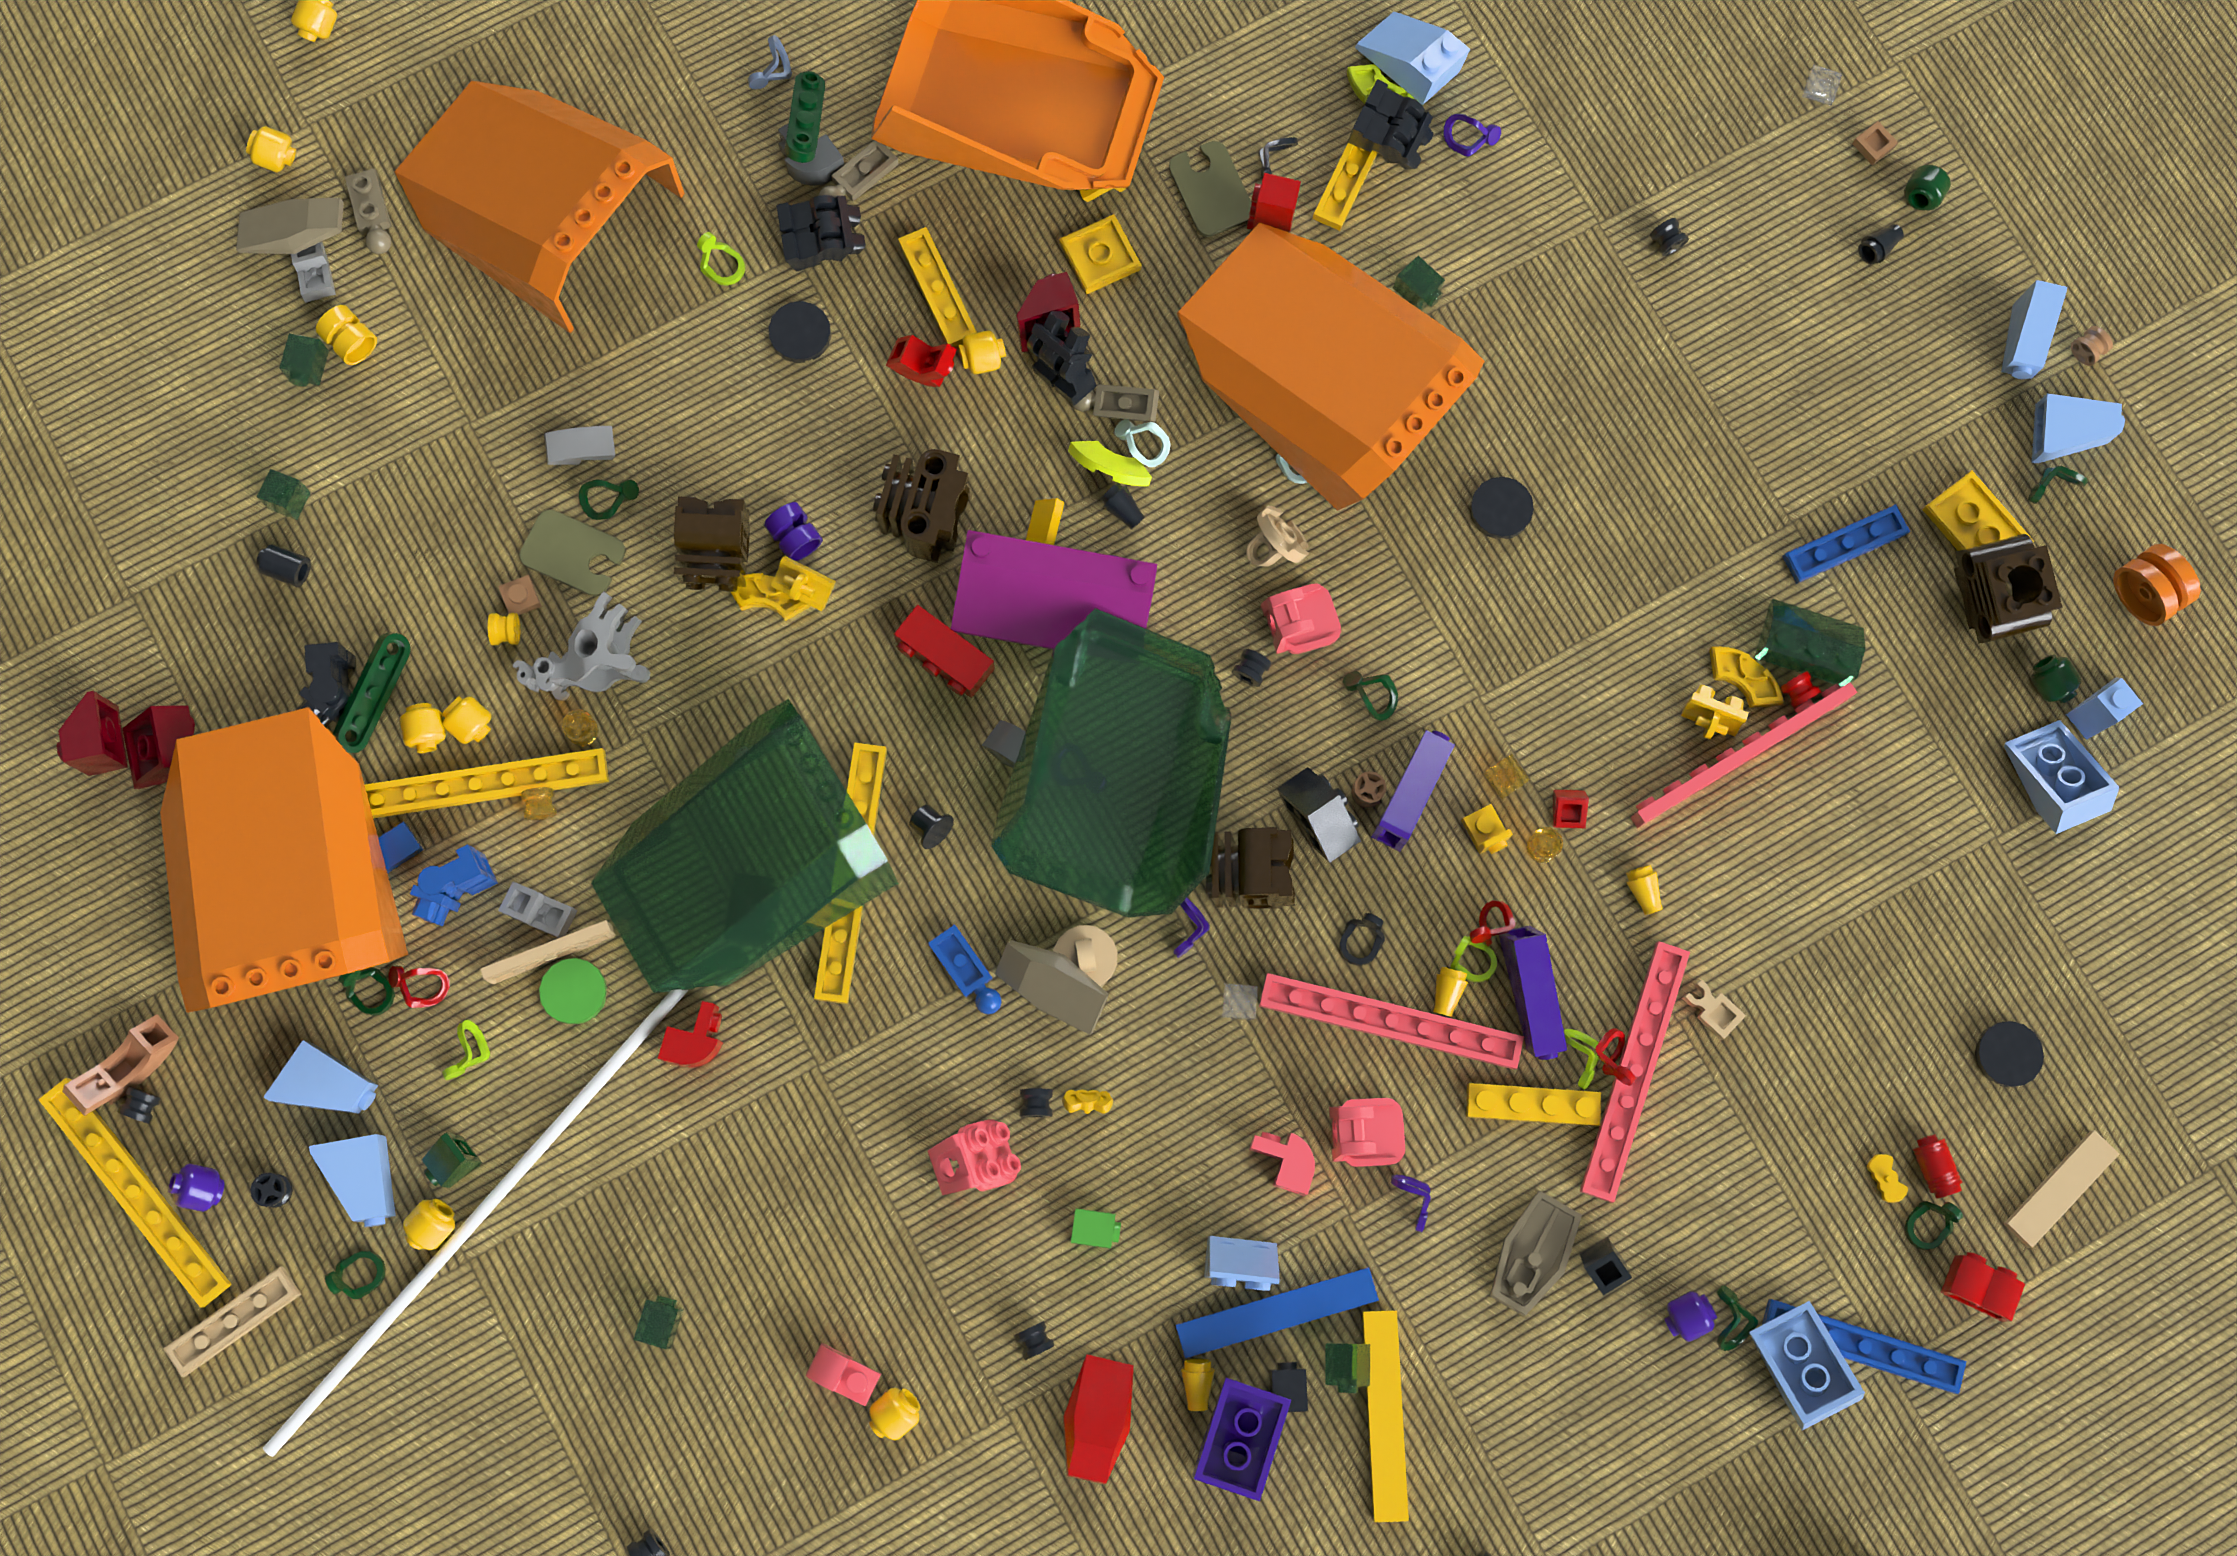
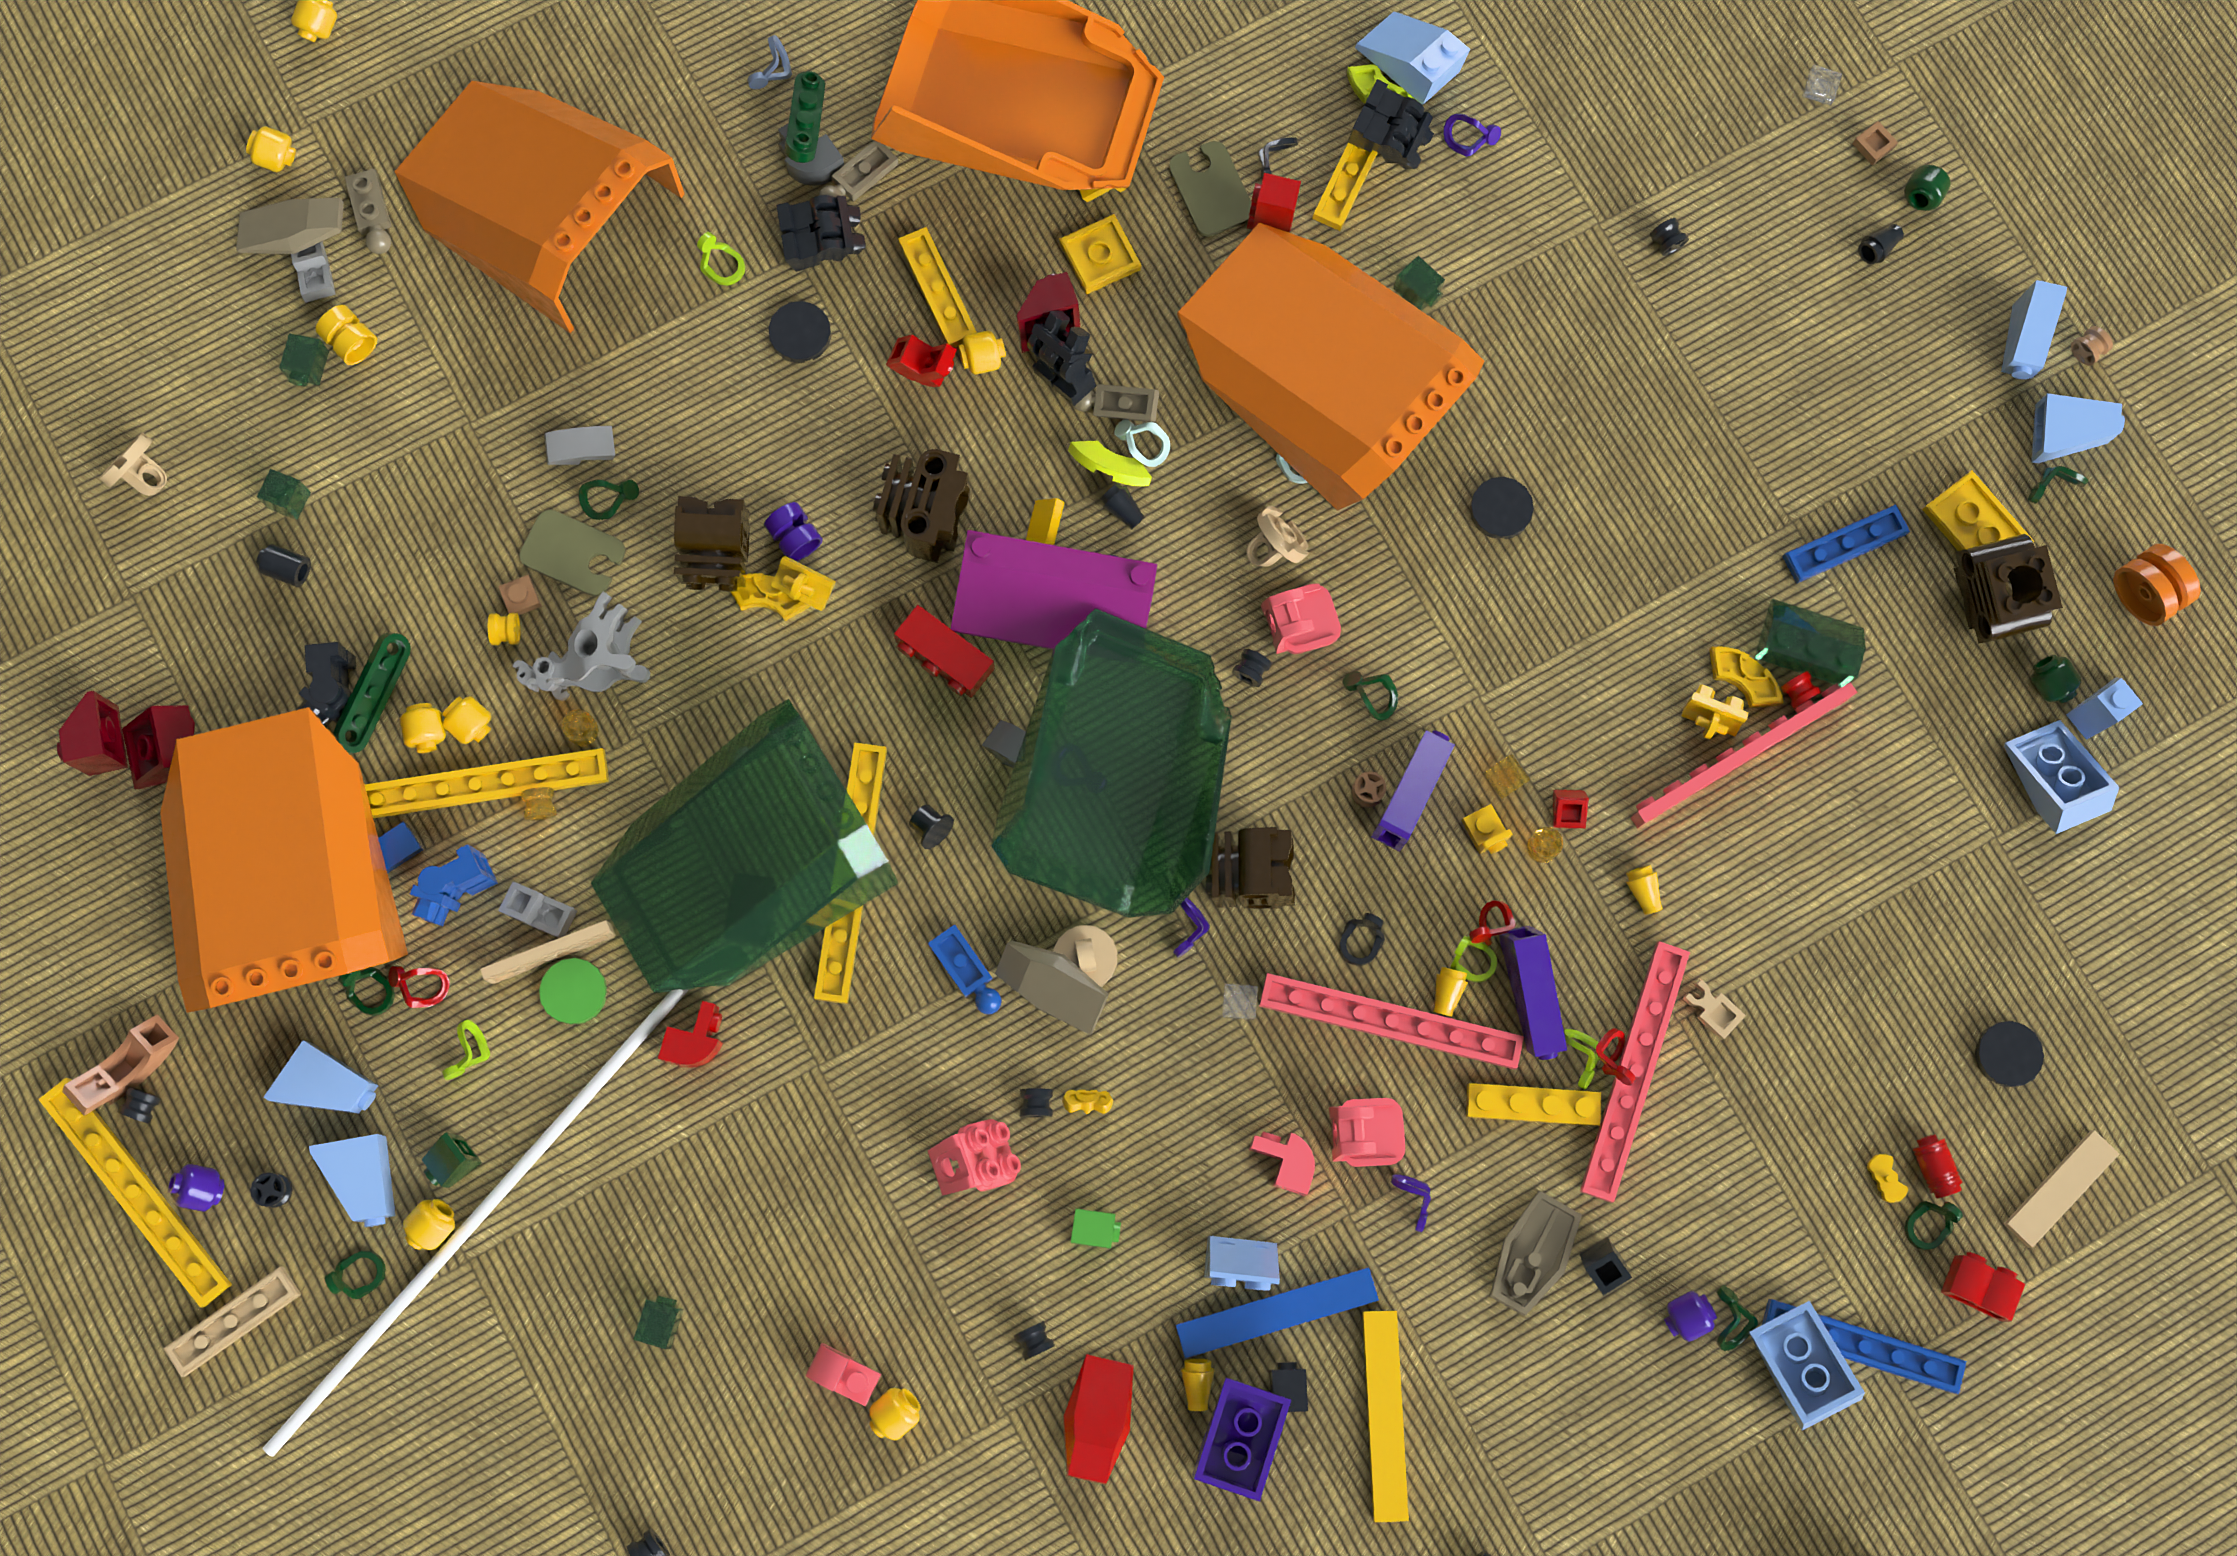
black brick [1276,767,1361,863] -> none
clear green brick [1325,1343,1370,1393] -> none
none -> tan tile [99,432,167,496]

